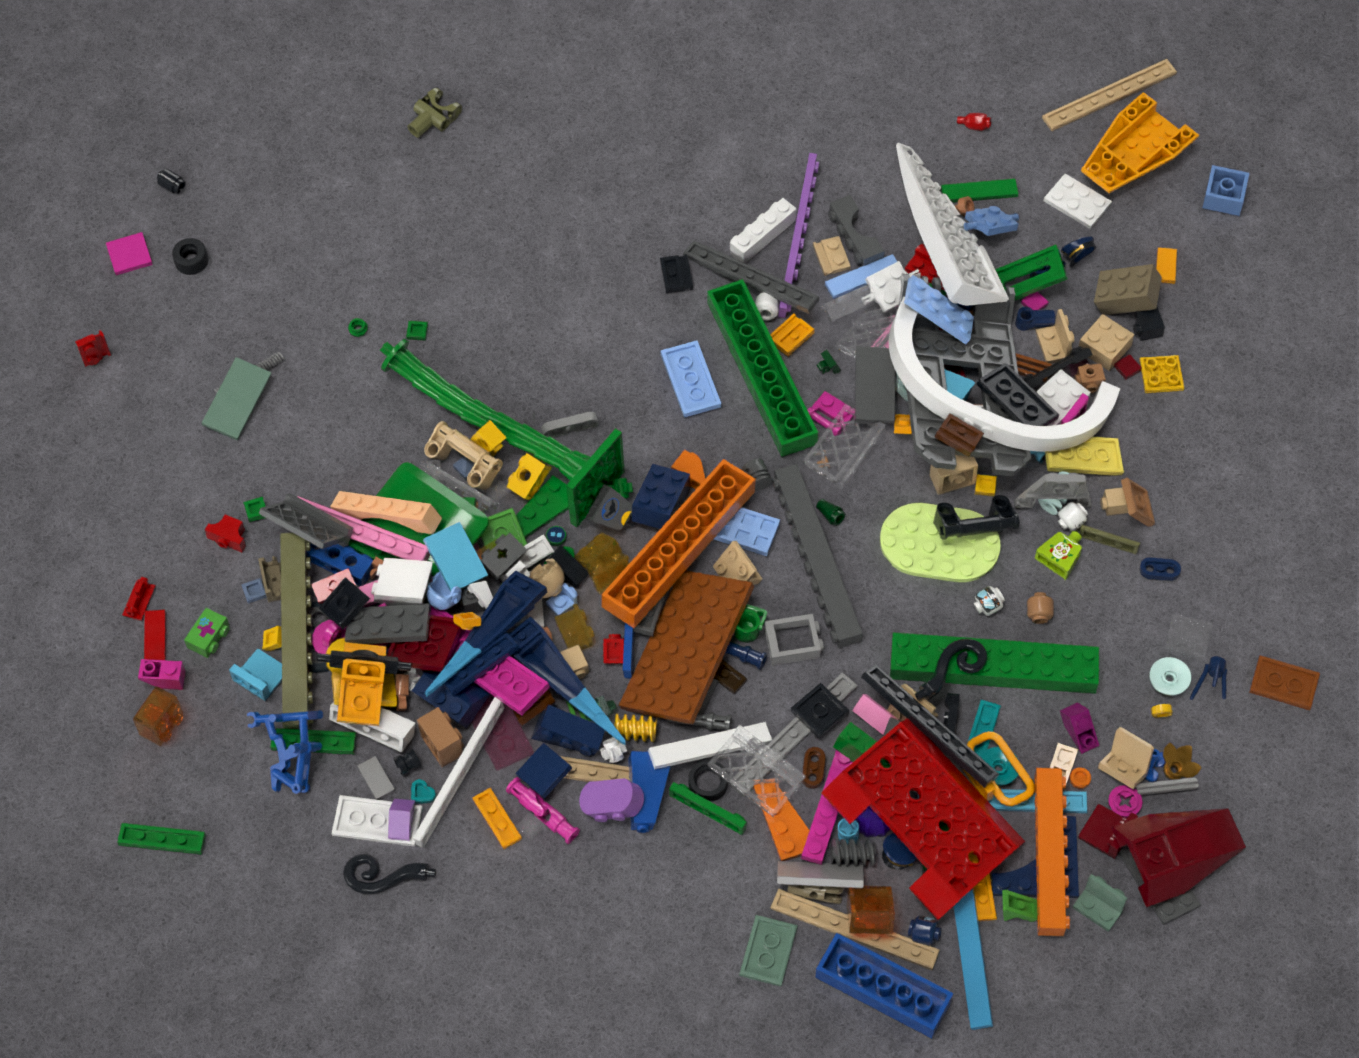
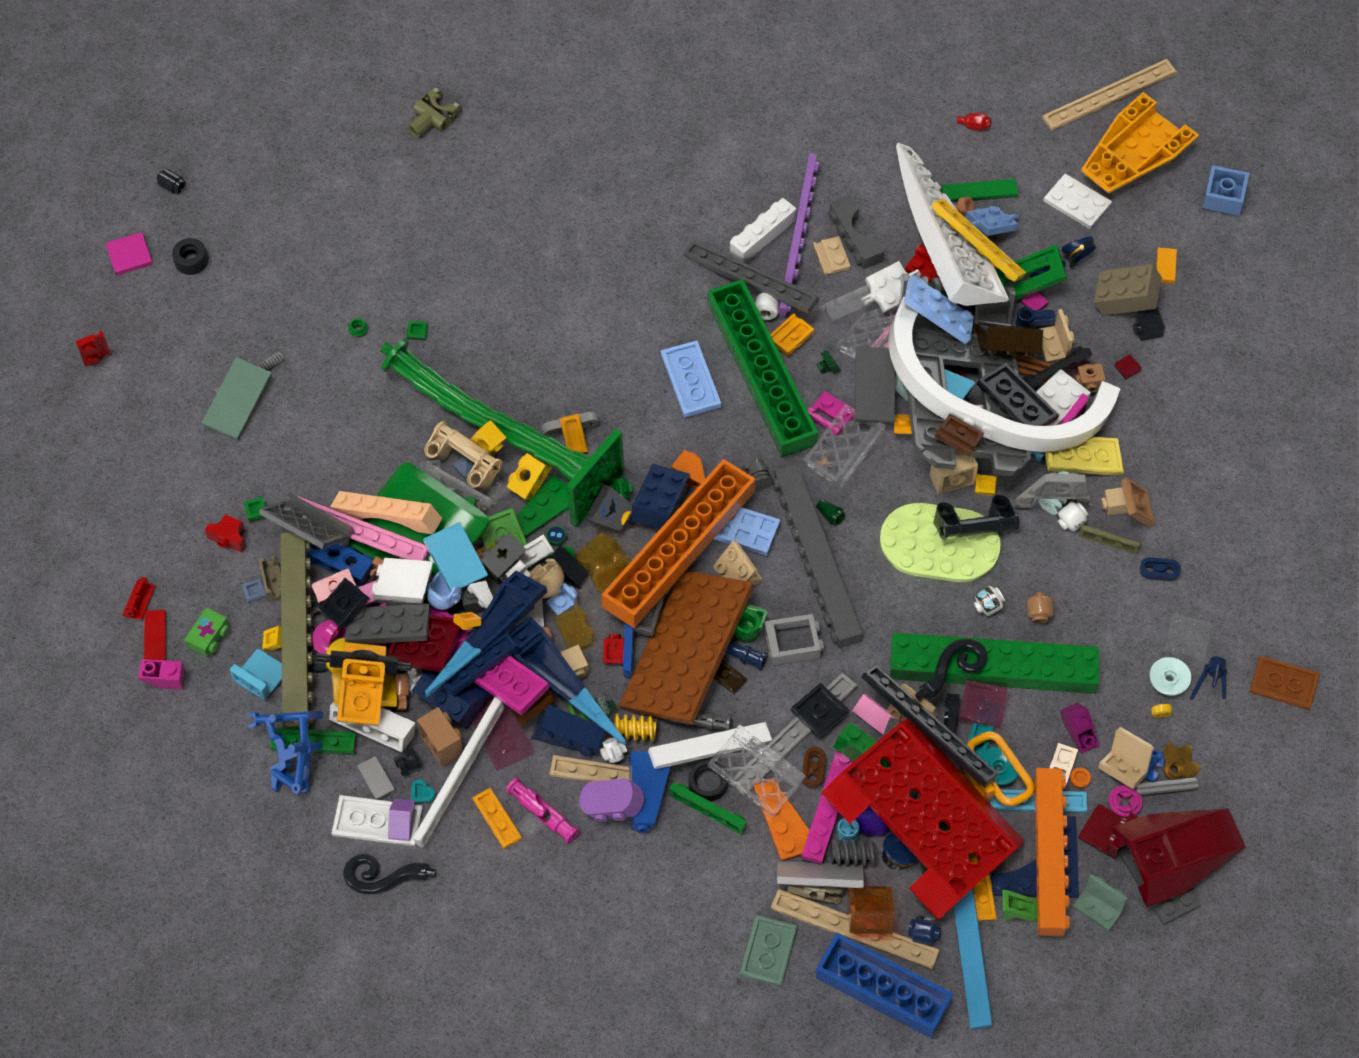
green plate [117,823,206,855] -> none
clear orange brick [133,686,183,746] -> none
dark blue tile [515,743,572,799] -> none
black plate [660,254,693,293] -> none
light blue tile [825,254,897,299] -> none
lime torso [1035,531,1082,580] -> none
tan brick [1079,314,1134,371] -> none
yellow tile [1139,355,1184,393] -> none
none -> light orange tile [559,413,588,453]
none -> yellow plate [931,198,1026,282]
none -> clear pink tile [959,680,1007,728]
none -> dark brown slope [975,324,1044,357]

